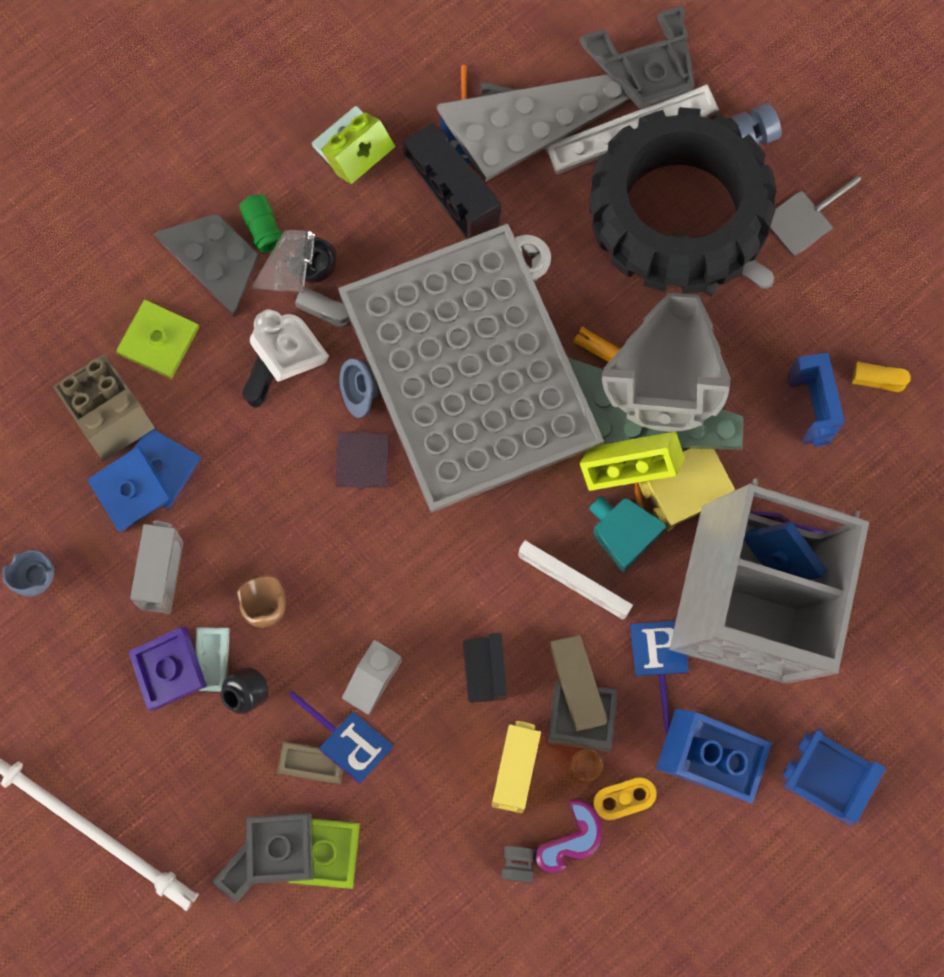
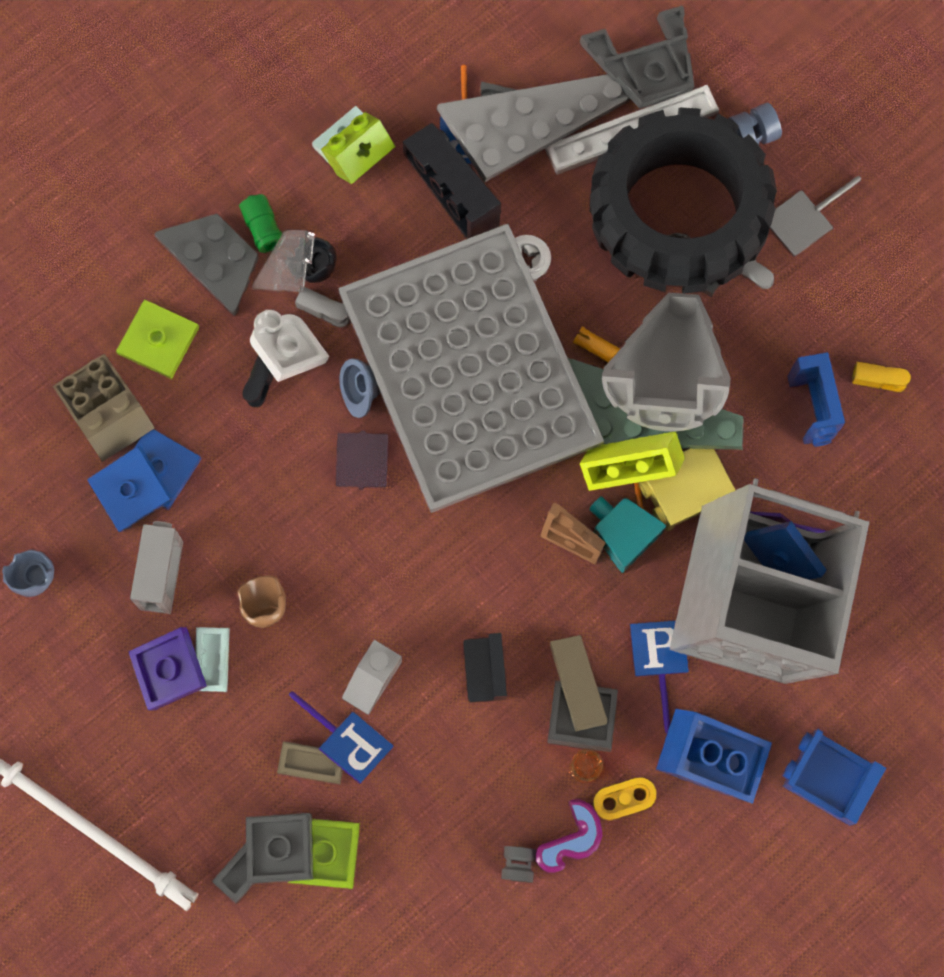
black head [221,667,268,714] -> none
light yellow brick [491,721,541,814] -> none
white tile [518,540,633,620] -> none
none -> medium nougat wing [540,502,606,564]

